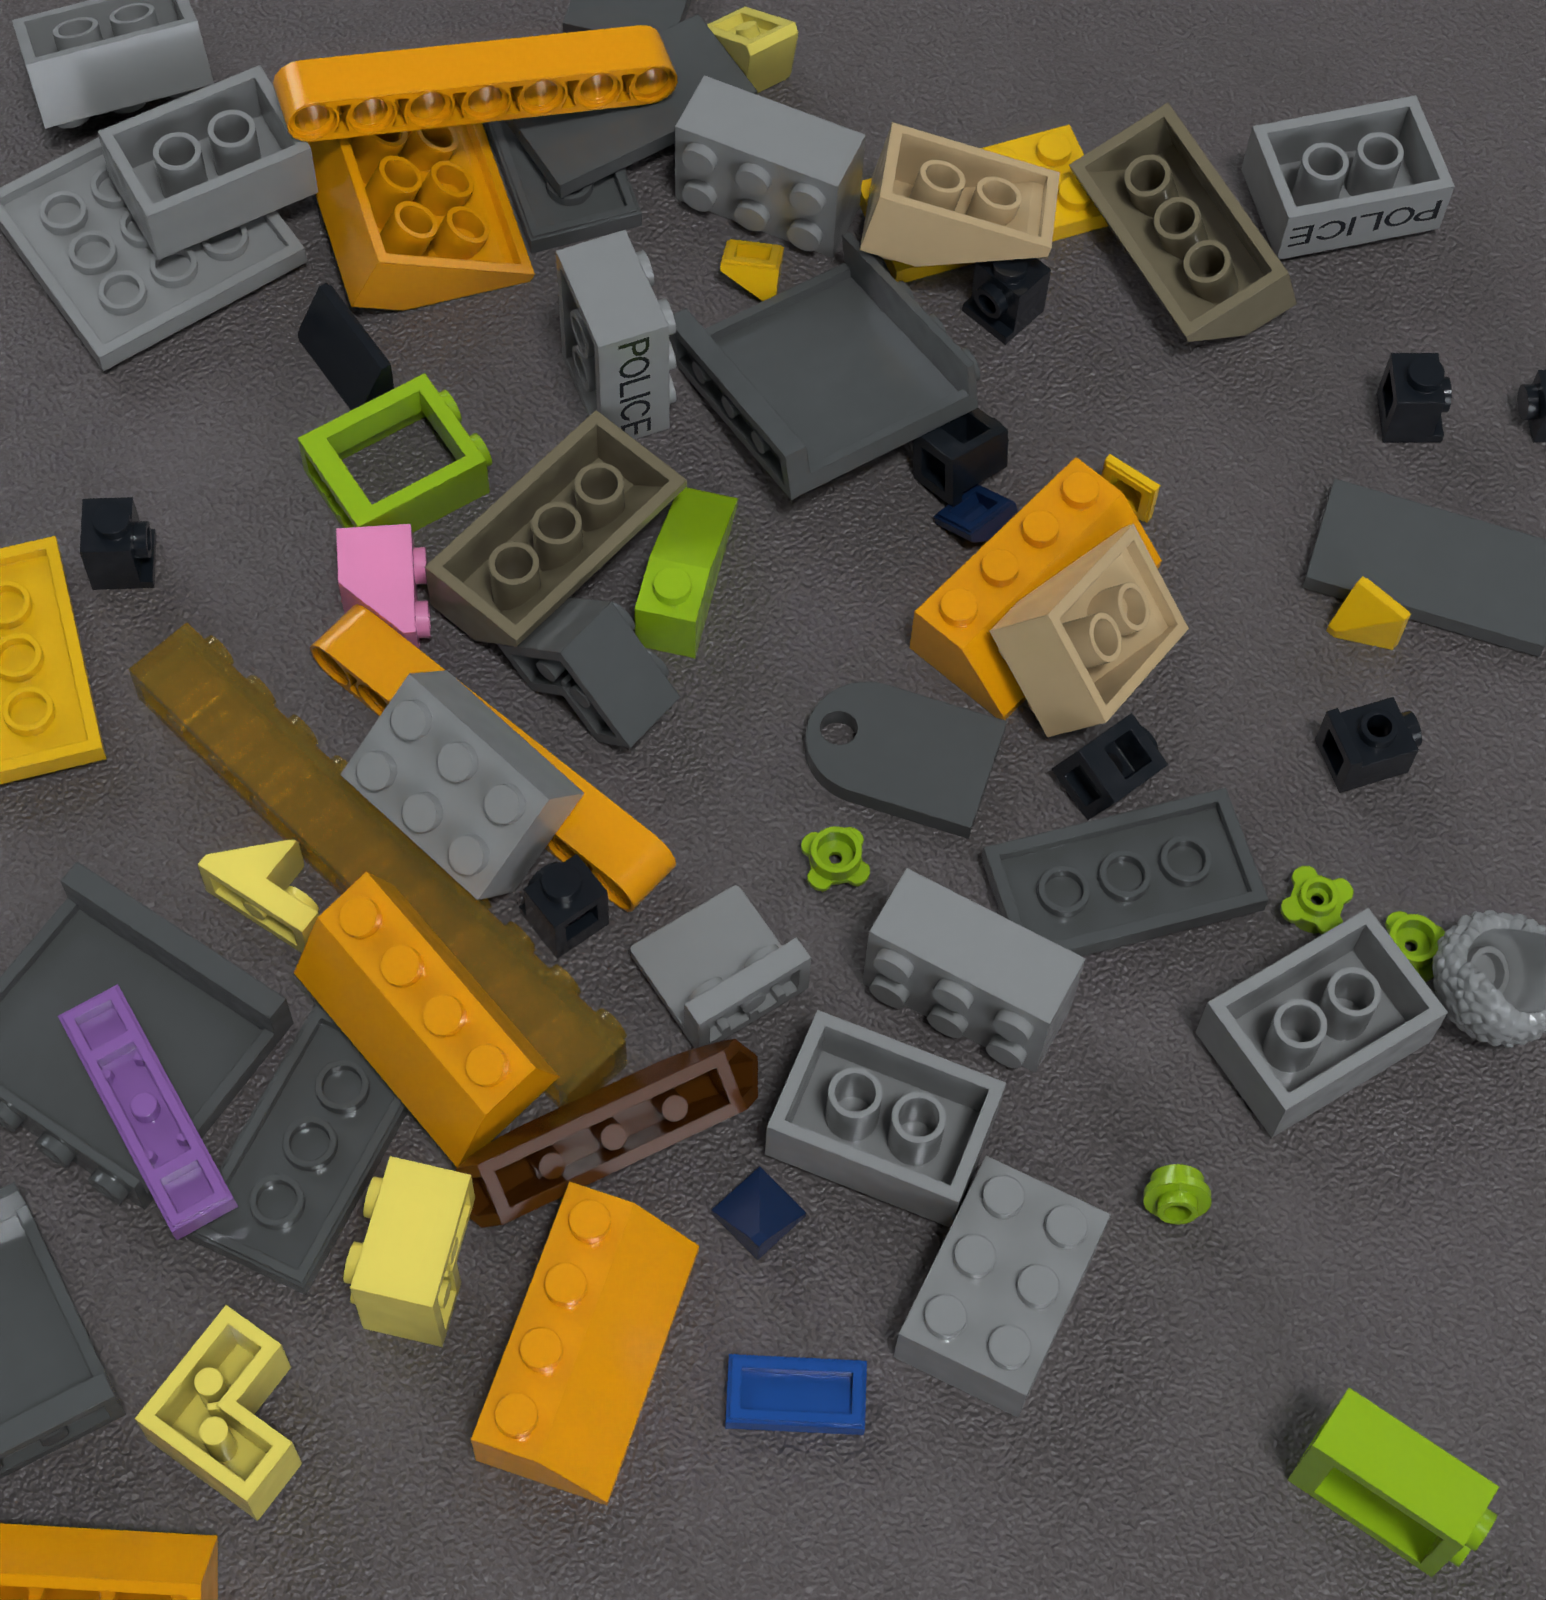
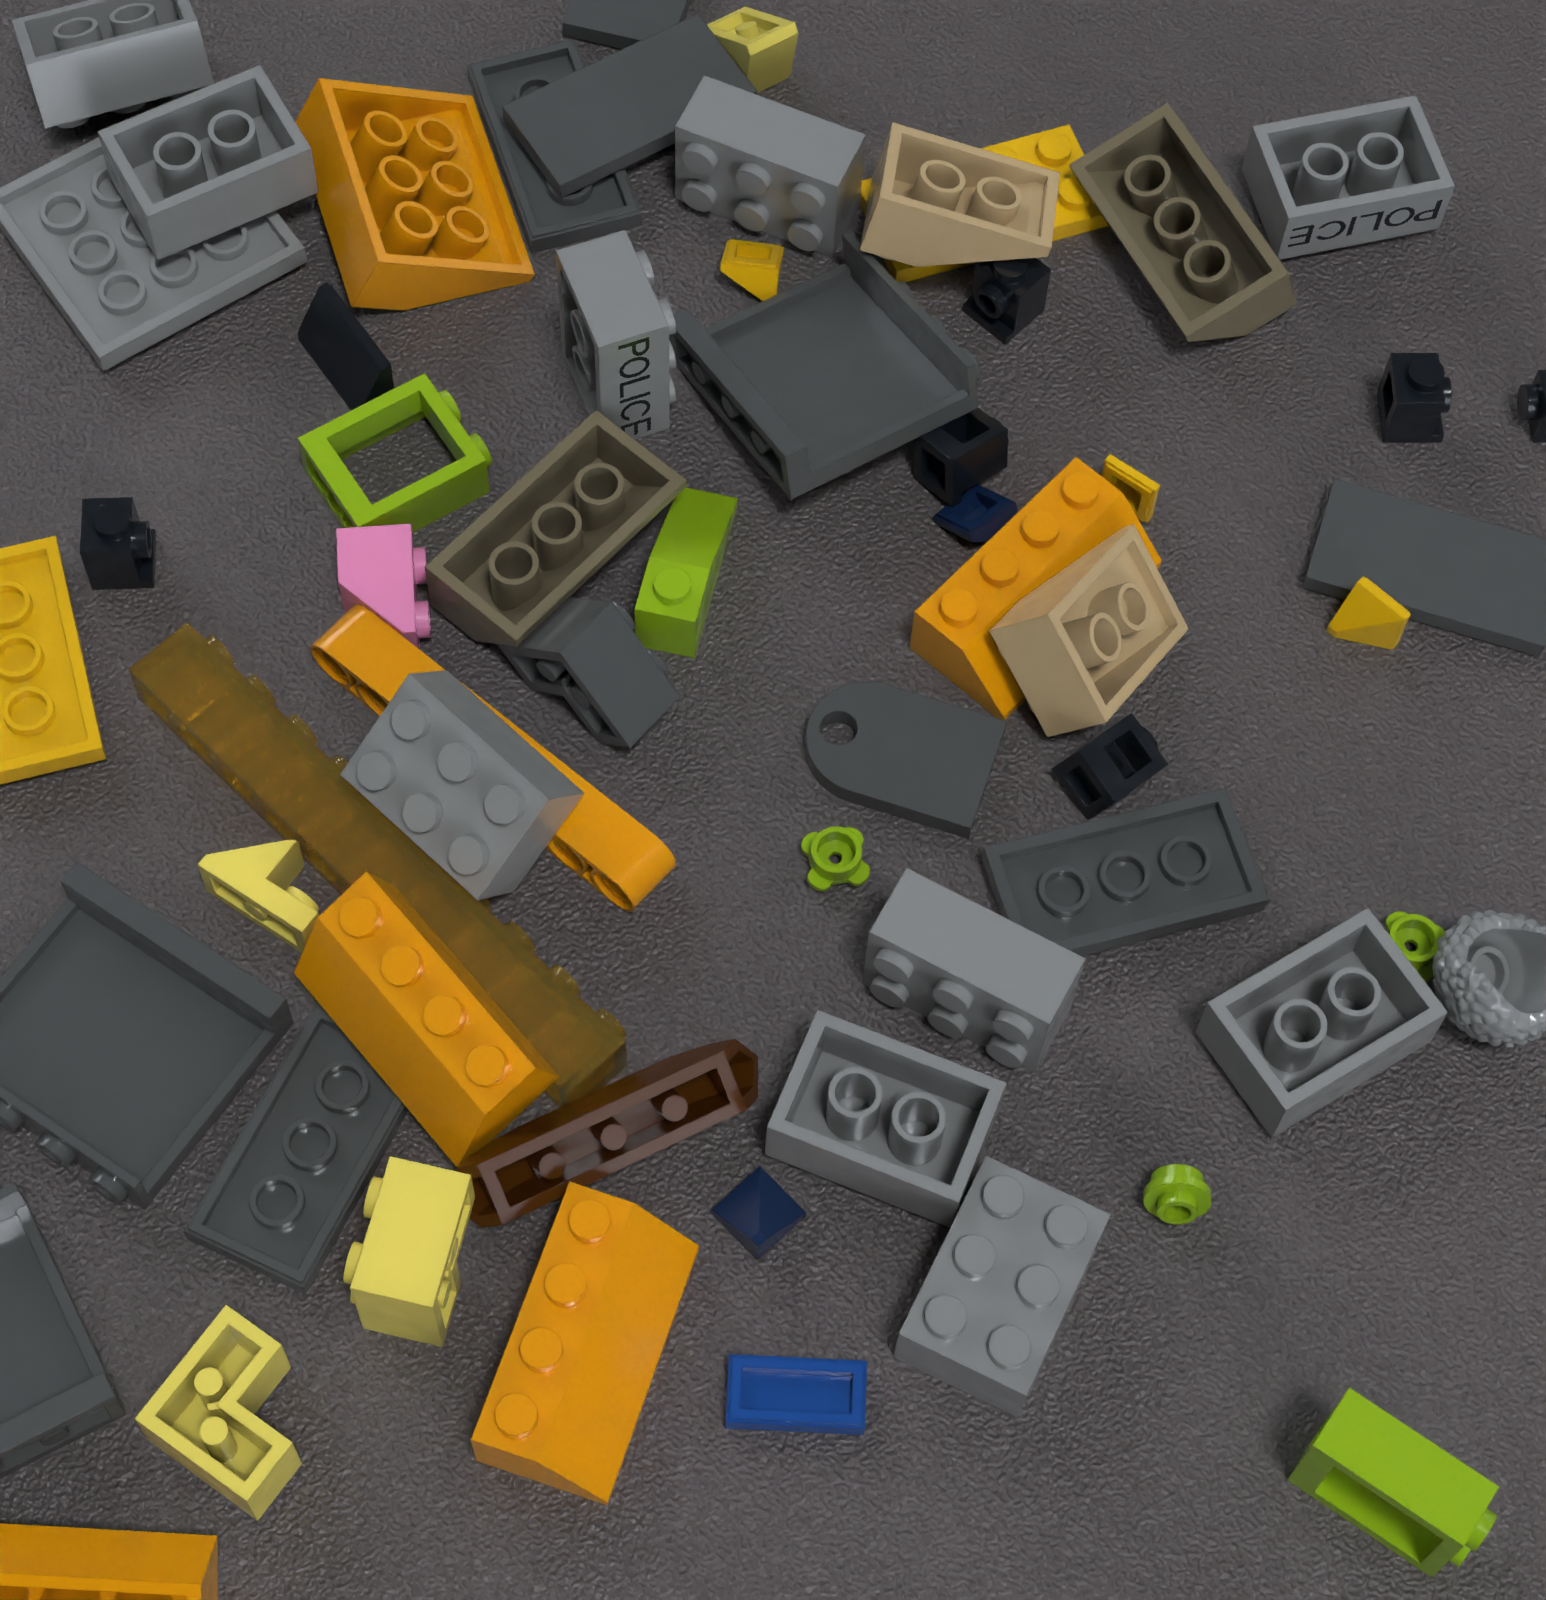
medium lavender plate [58,984,238,1240] -> none
light orange beam [273,25,678,142] -> none
black brick [519,854,609,959] -> none
light grey bracket [631,885,811,1048] -> none
lime plate [1280,866,1354,935] -> none
black brick [1315,697,1422,793] -> none

